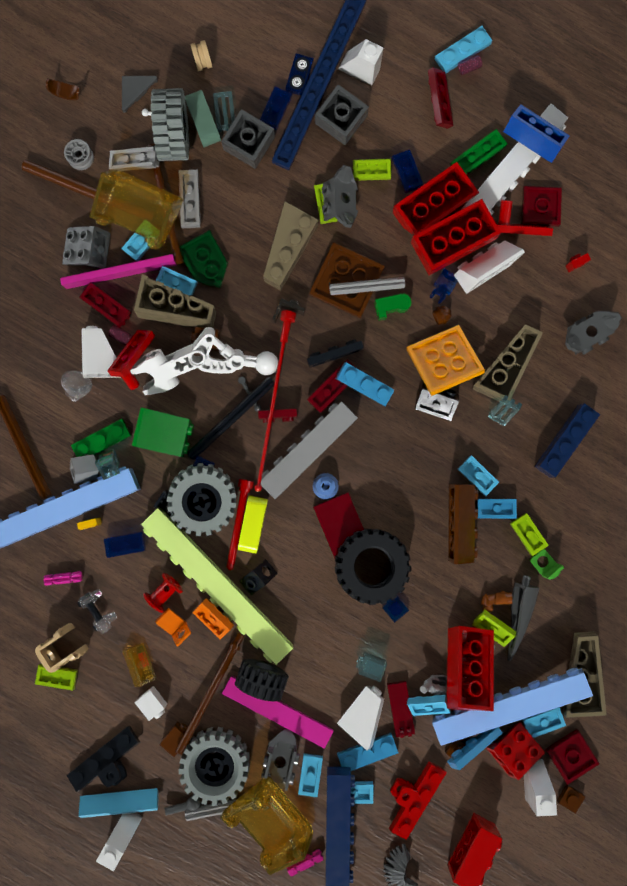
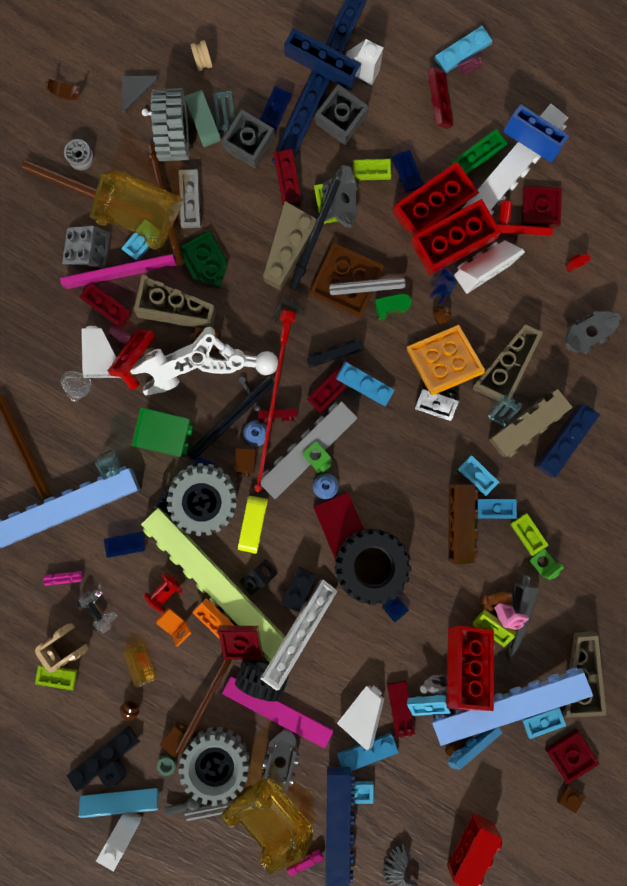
light grey panel [70,454,99,484] -> none
green plate [71,419,132,457] -> none
yellow tile [77,518,102,530] -> none
light grey hinge [109,147,159,172] -> none
white brick [134,686,167,721] -> none
medium azure plate [156,266,198,296] -> none
red piece [226,479,254,571] -> none
tile [285,53,314,96] -> none
medium azure plate [298,753,323,797] -> none
clear light blue brick [356,652,387,682] -> none
red plate [389,761,447,840] -> none
red bracket [486,723,545,780] -> none
white slope [524,759,557,816] -> none
none -> reddish brown plate [120,700,139,721]
none -> sand green tile [157,754,177,776]
none -> dark red tile [218,625,263,660]
none -> reddish brown brick [234,448,257,477]
none -> medium blue cone [243,420,267,446]
none -> white plate [260,580,337,691]
none -> dark red hinge [273,149,301,205]
none -> black brick [281,567,316,613]
none -> dark blue brick [284,28,361,91]
none -> black bar [290,178,341,290]
none -> bright green bracket [302,442,332,474]
none -> dark tan wedge [489,389,573,457]
none -> bright pink bracket [494,603,529,630]

